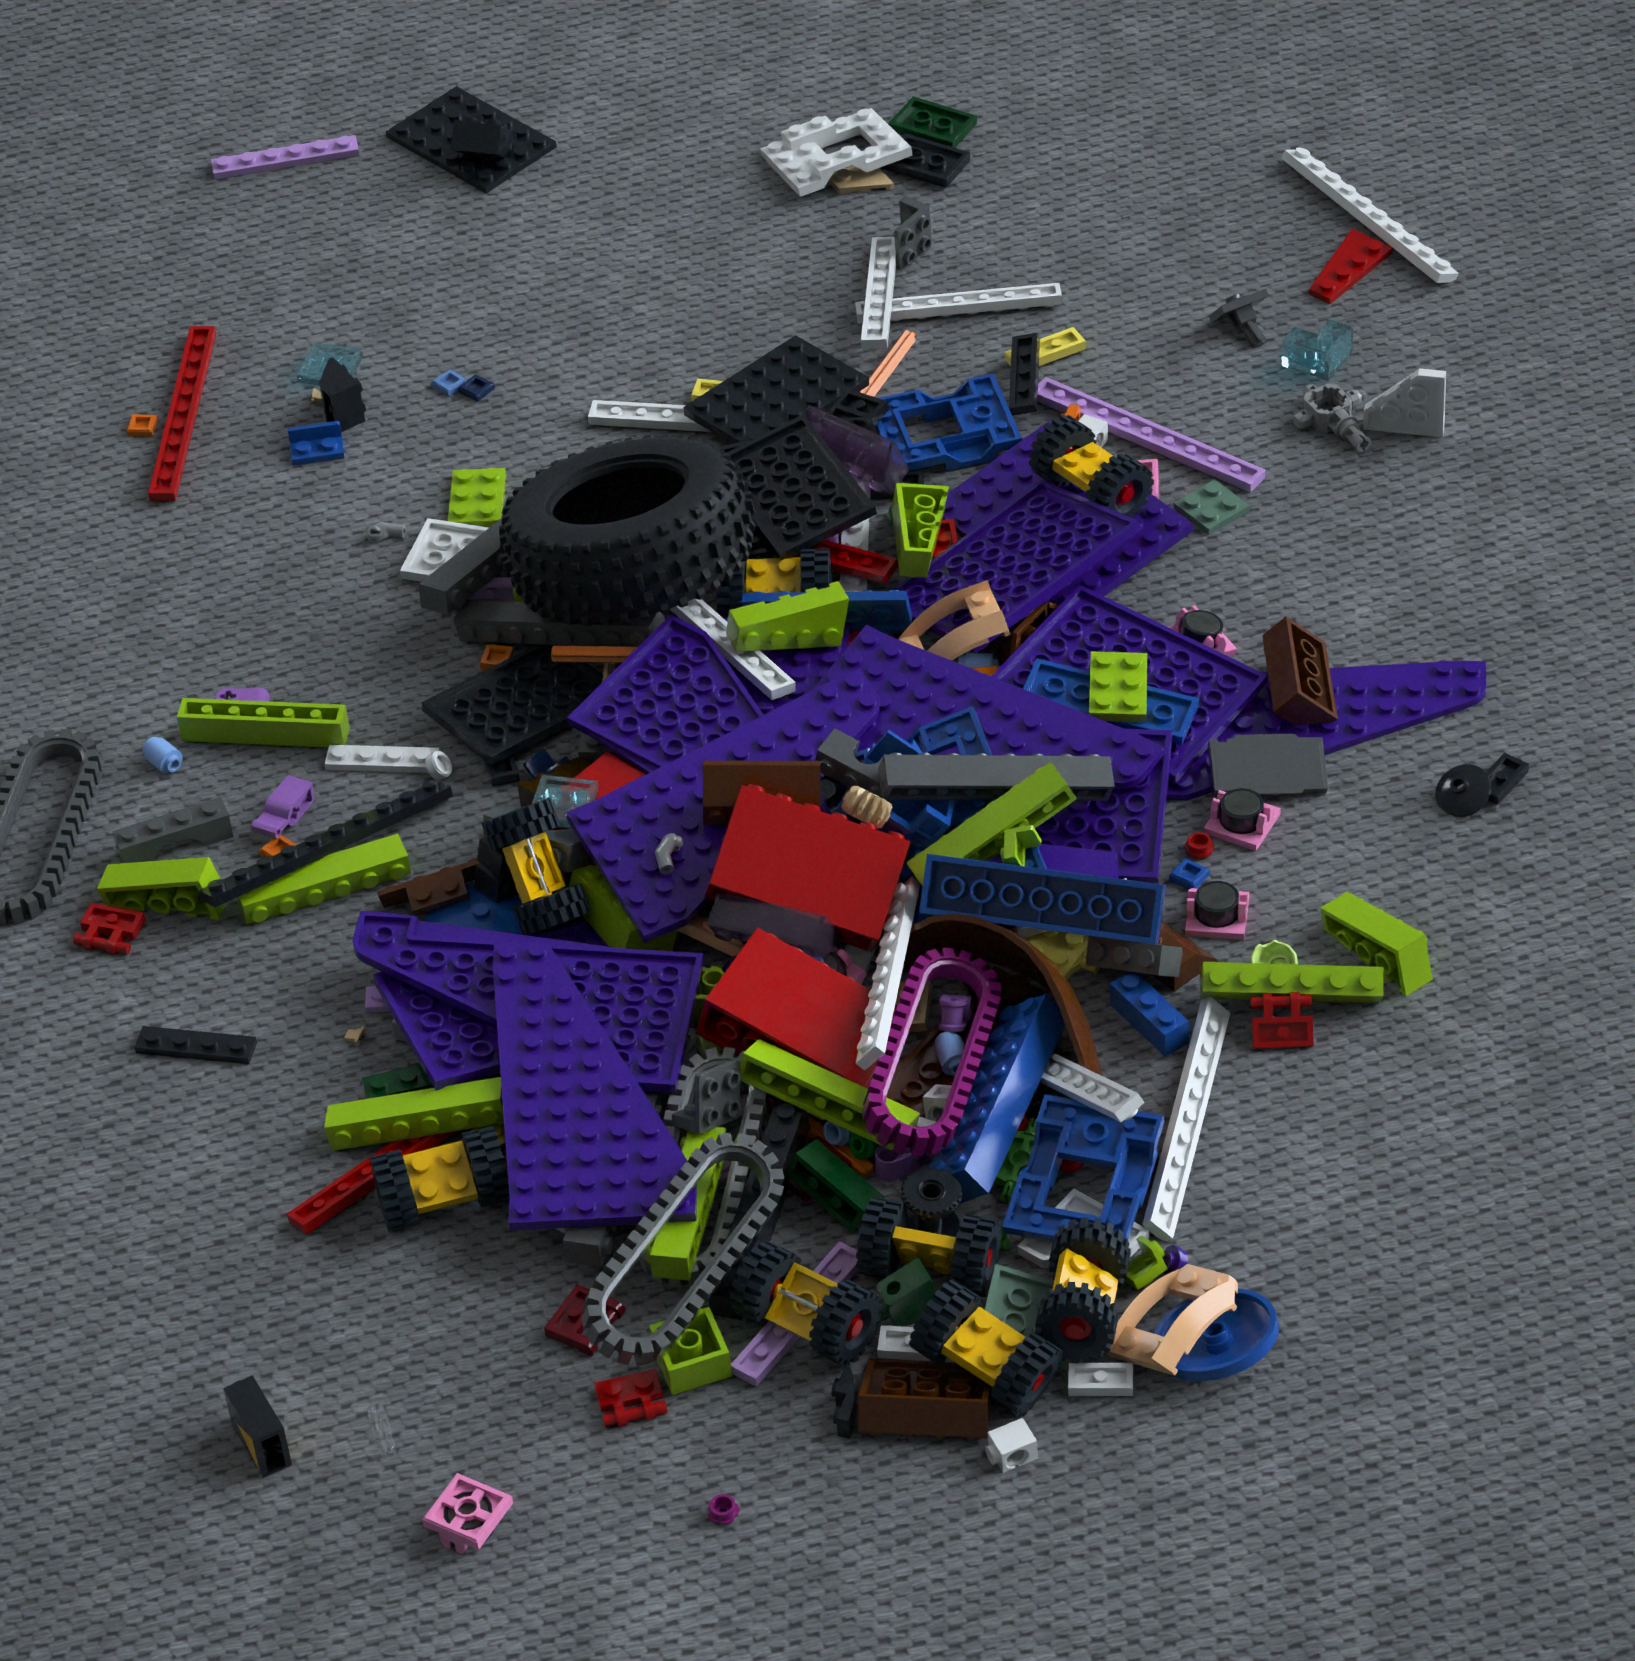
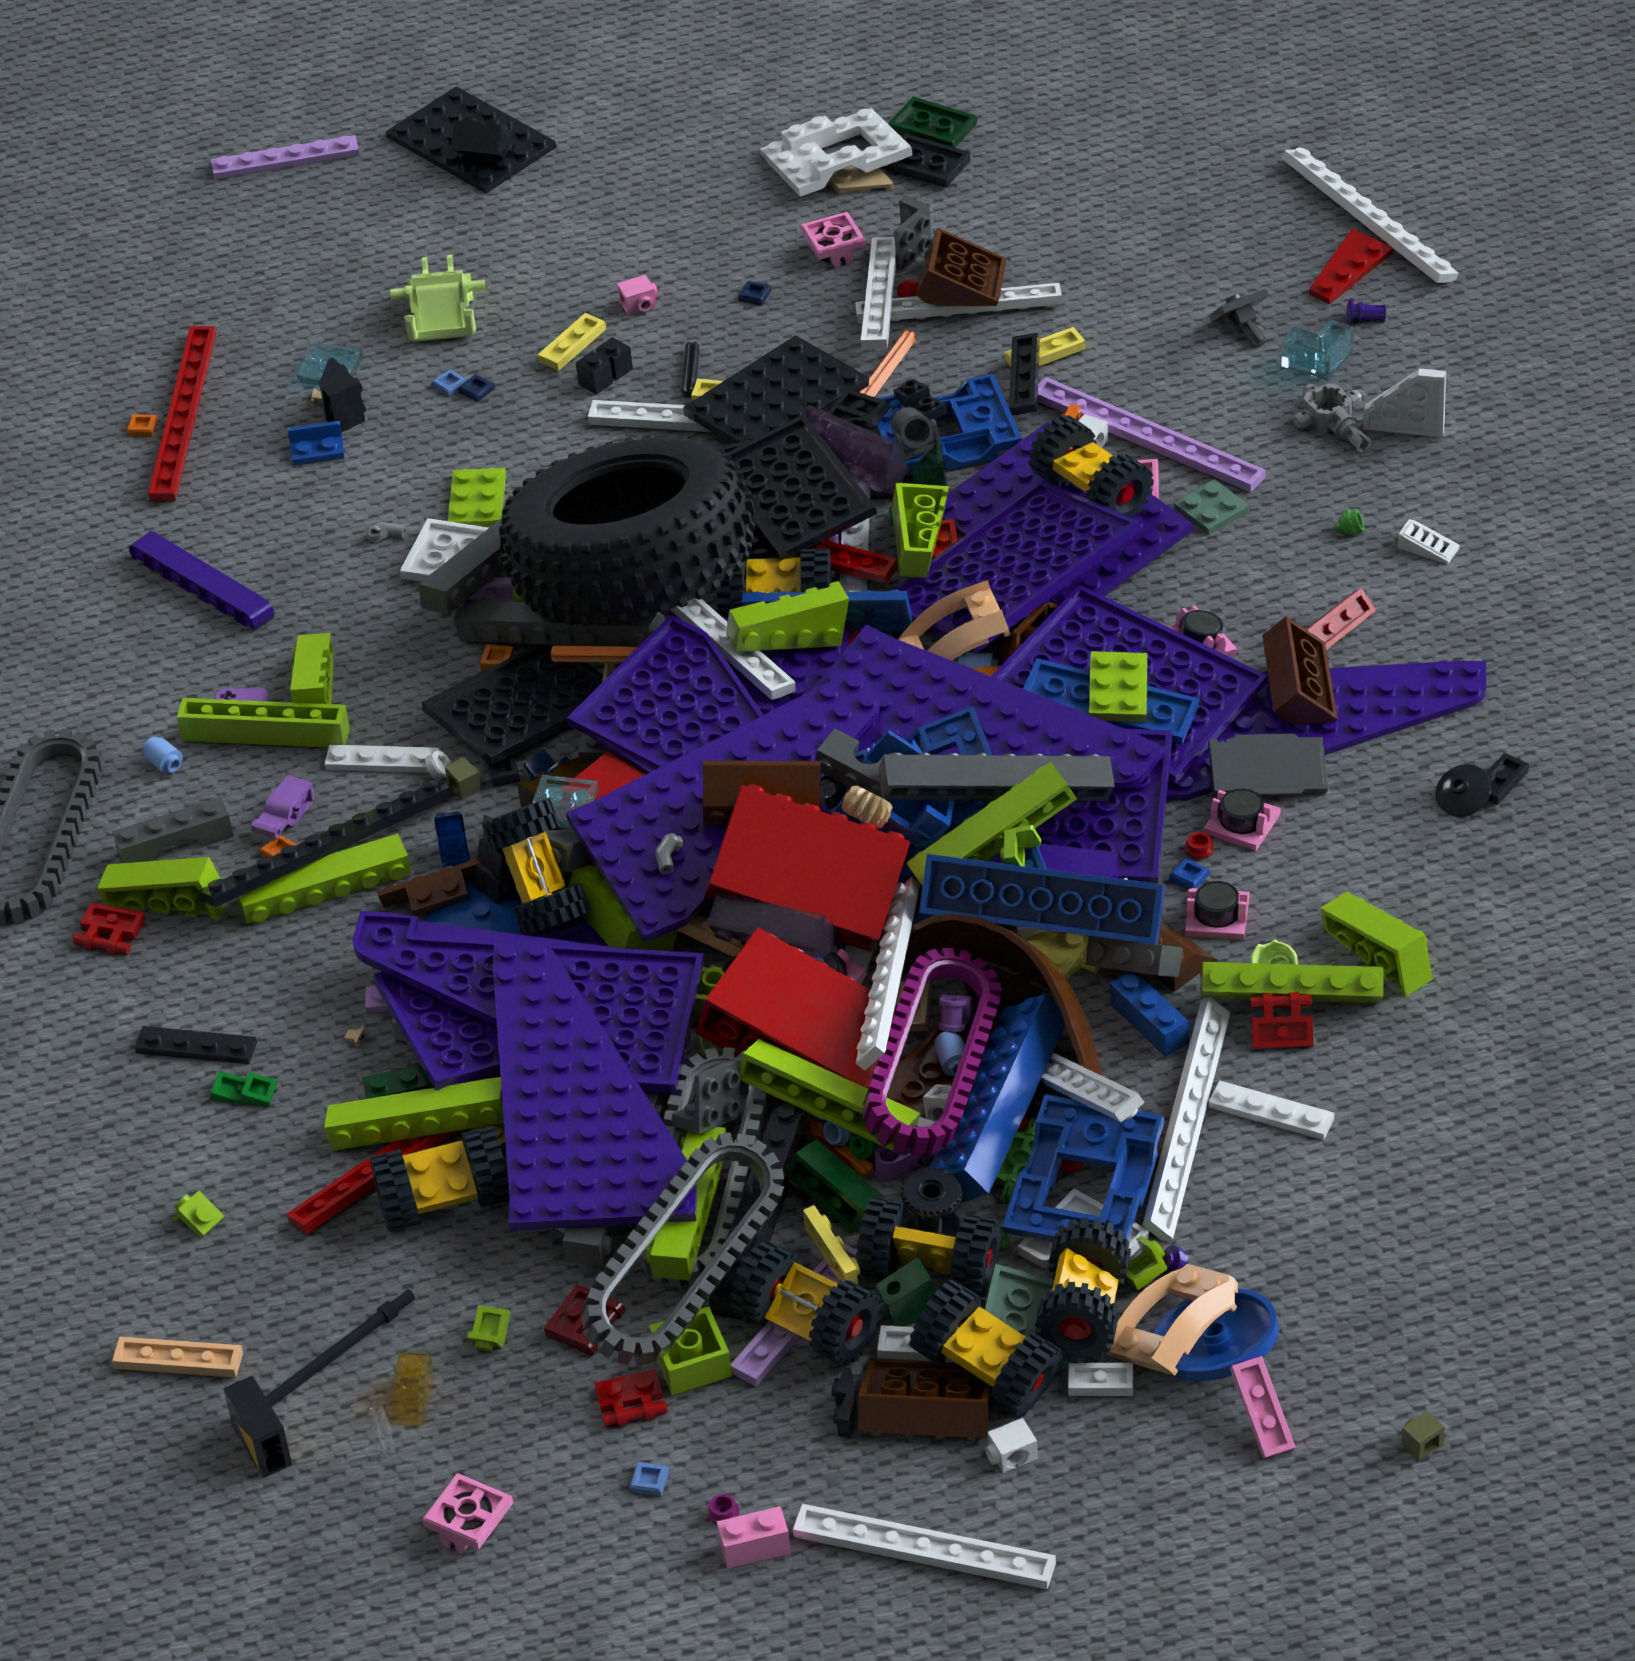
none -> light nougat plate [112,1337,243,1378]
none -> dark purple beam [129,531,274,632]
none -> lime bracket [171,1190,225,1238]
none -> green slope [209,1070,278,1107]
none -> black bar [265,1289,415,1407]
none -> lime wedge [290,633,334,704]
none -> yellowish green piece [390,255,485,342]
none -> clear yellow slope [392,1352,434,1426]
none -> clear blue animal [434,811,470,868]
none -> olive plate [445,757,482,800]
none -> lime bracket [467,1305,511,1352]
none -> light yellow plate [537,313,606,371]
none -> black piece [576,337,633,395]
none -> bright pink brick [617,275,659,315]
none -> medium blue tile [629,1462,669,1496]
none -> black axle [681,342,700,398]
none -> bright pink brick [717,1506,791,1569]
none -> dark blue tile [738,281,772,306]
none -> white plate [793,1504,1056,1589]
none -> bright pink piece [801,212,866,268]
none -> light yellow plate [803,1206,860,1284]
none -> dark grey piece [891,407,941,460]
none -> black slope [893,379,947,420]
none -> red plate [897,280,918,298]
none -> clear green slope [913,443,948,486]
none -> reddish brown slope [916,227,1007,306]
none -> white plate [1209,1080,1334,1140]
none -> bright pink plate [1230,1356,1296,1459]
none -> plate [1306,587,1376,650]
none -> bright green plate [1334,509,1364,536]
none -> dark purple pin [1346,299,1386,325]
none -> white slope [1398,519,1460,564]
none -> olive plate [1402,1411,1444,1461]

